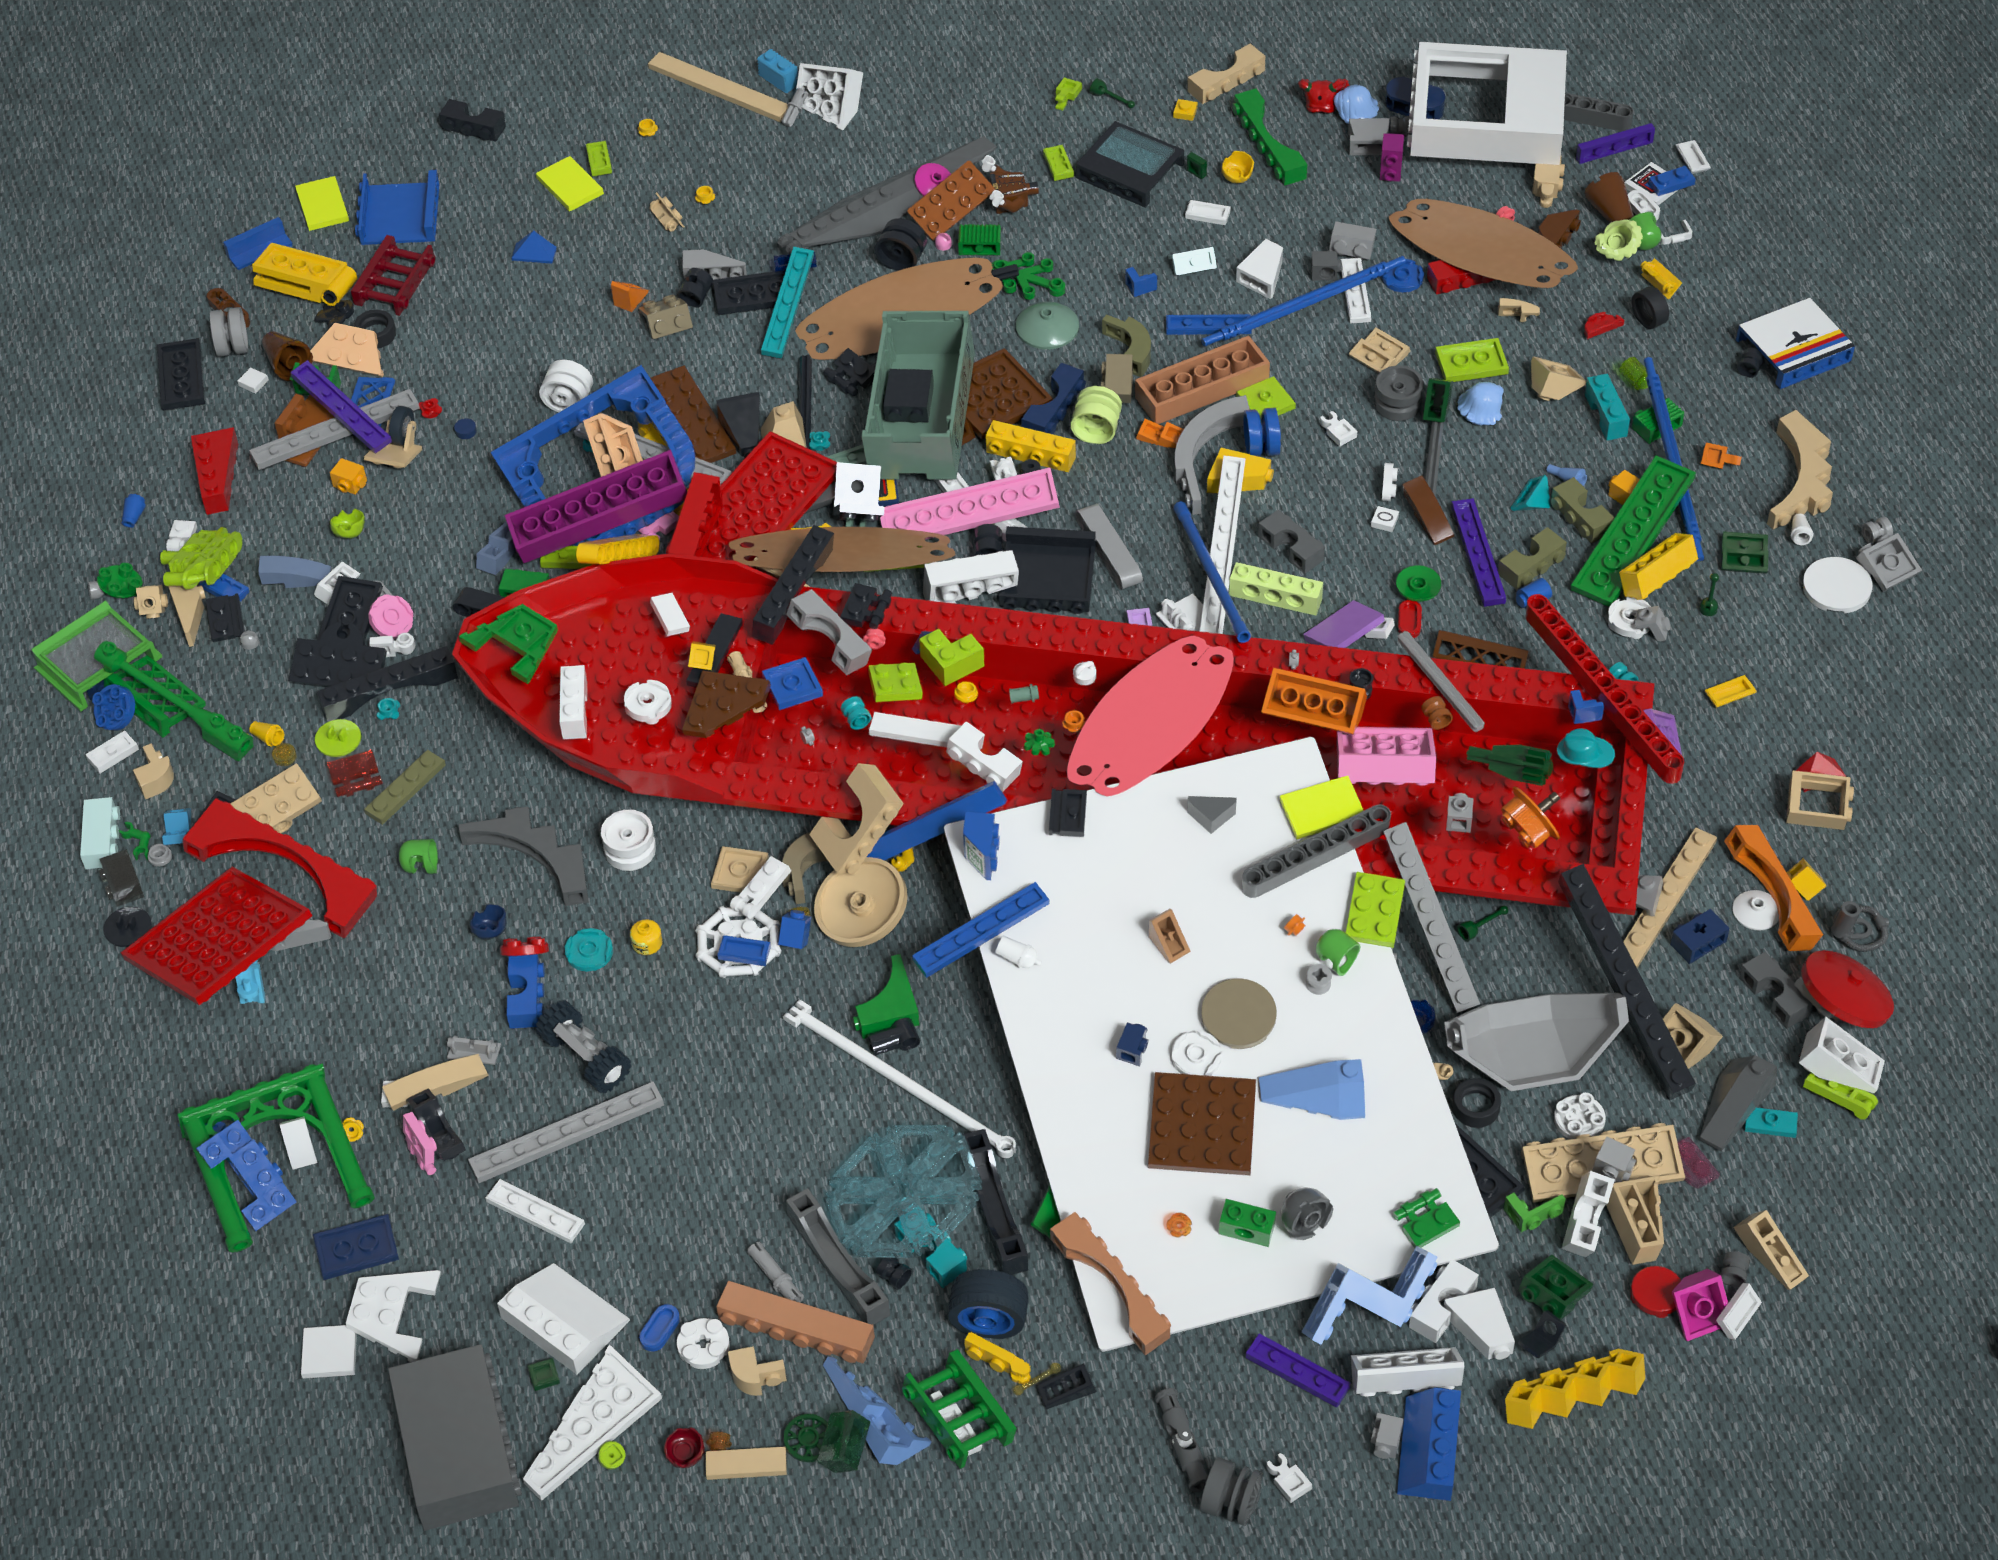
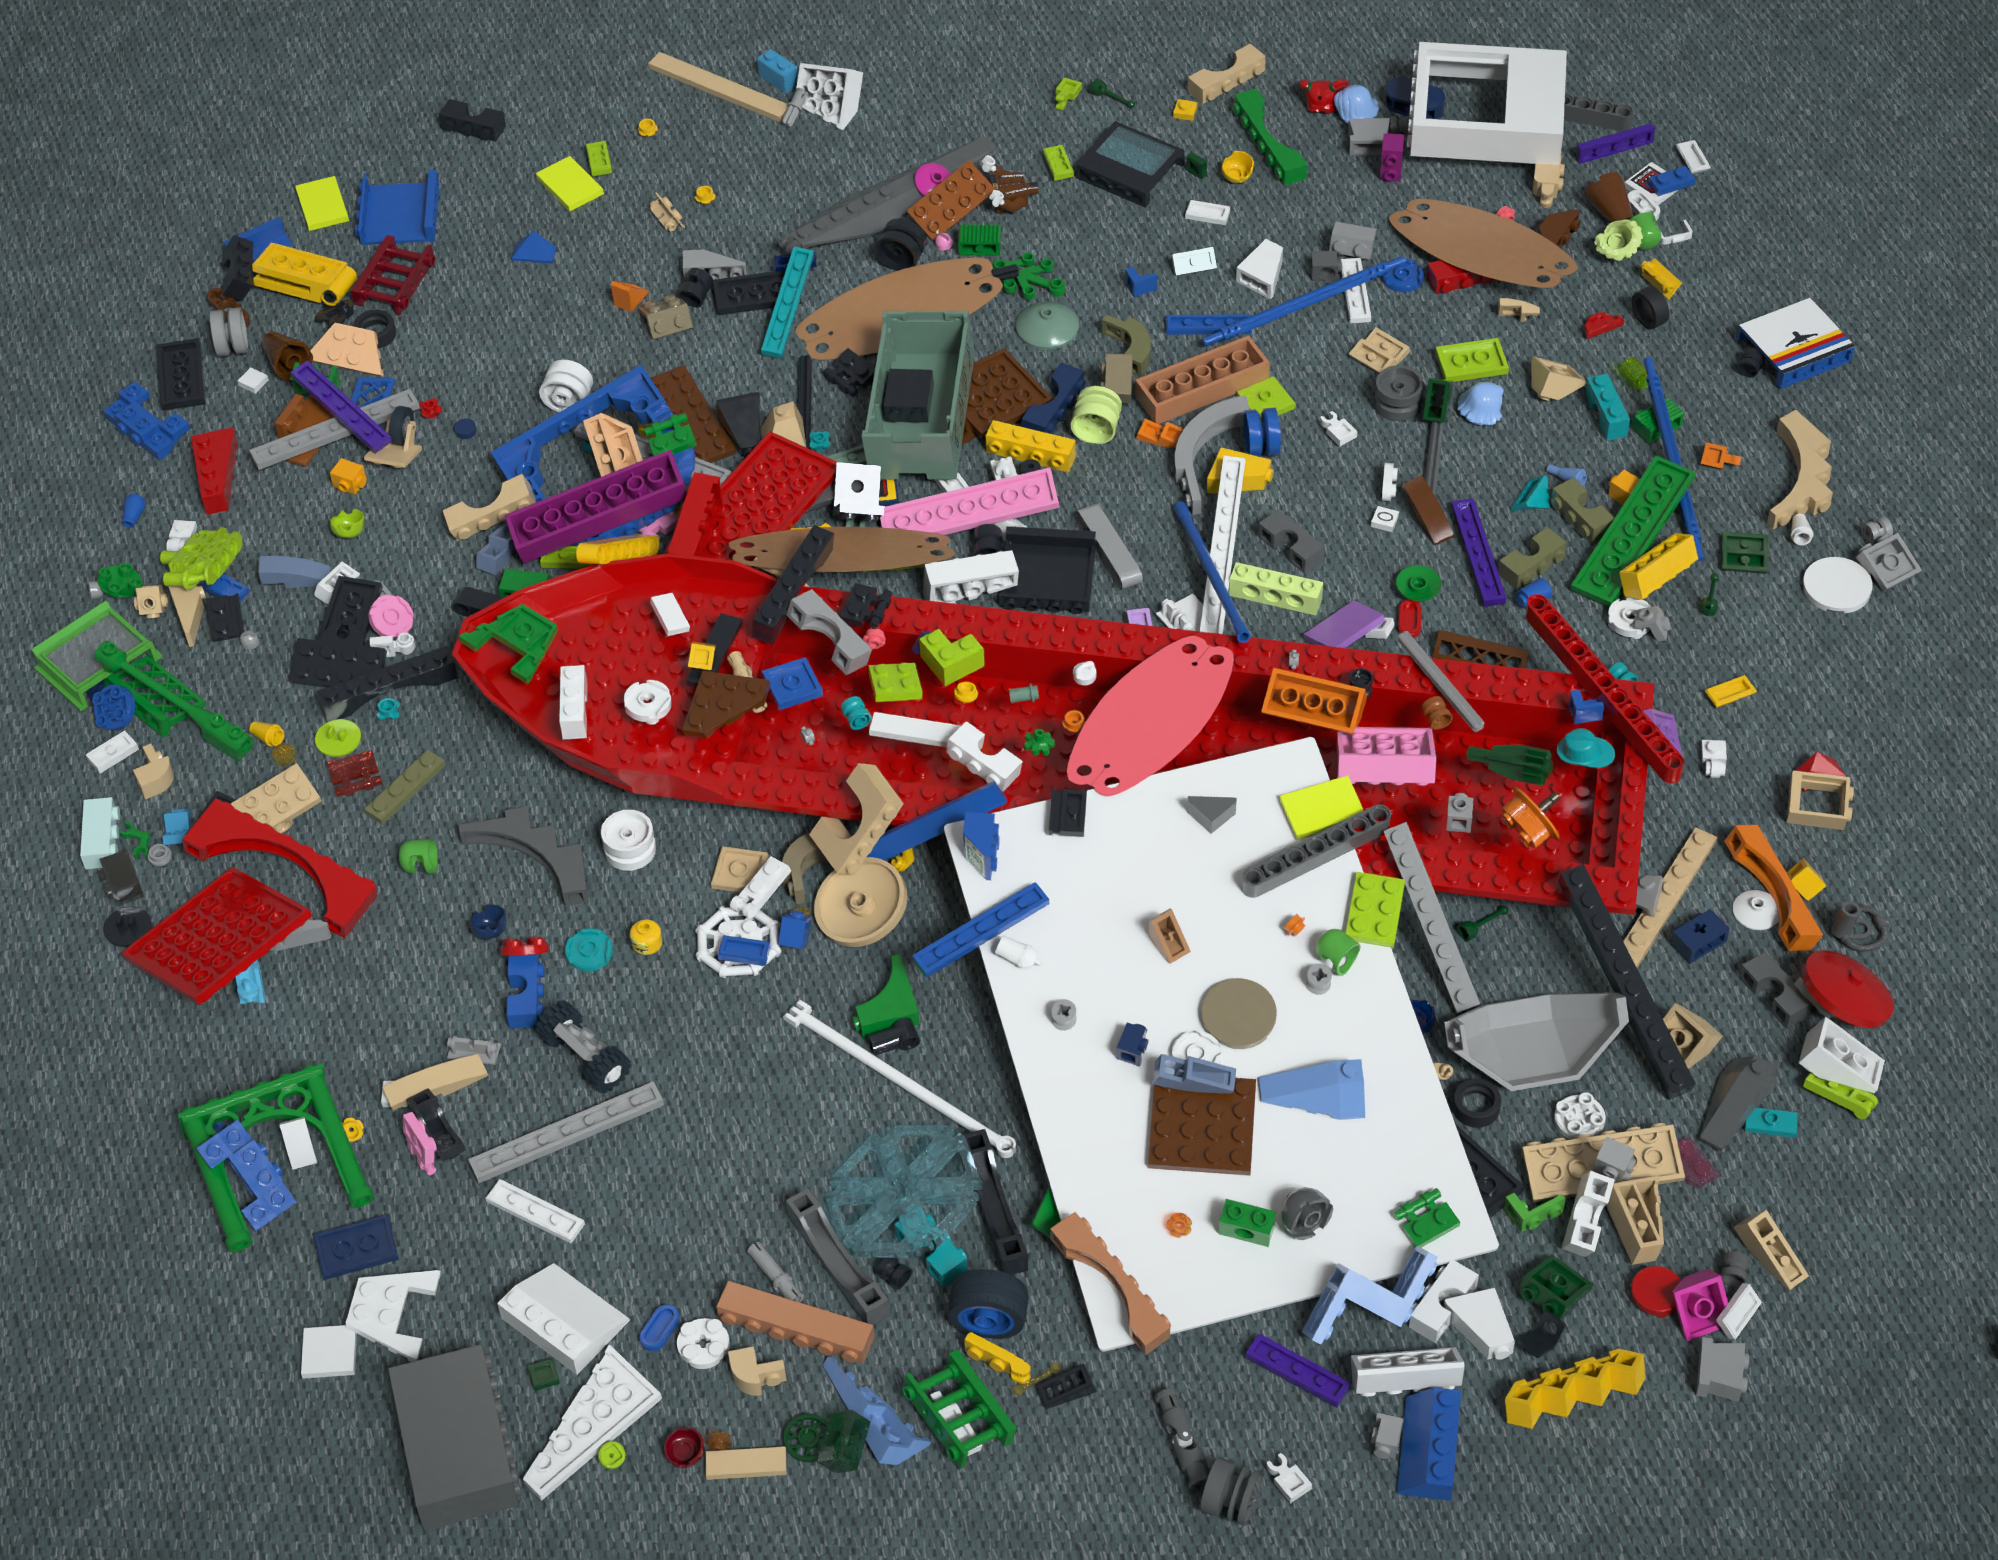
none -> blue bracket [103,381,190,460]
none -> black arch [223,235,253,301]
none -> tan arch [443,474,537,541]
none -> green plate [644,413,698,456]
none -> light grey wheel [1052,999,1076,1031]
none -> sand blue slope [1152,1054,1236,1093]
none -> light grey hips [1696,1337,1749,1402]
none -> white plate [1701,740,1727,778]

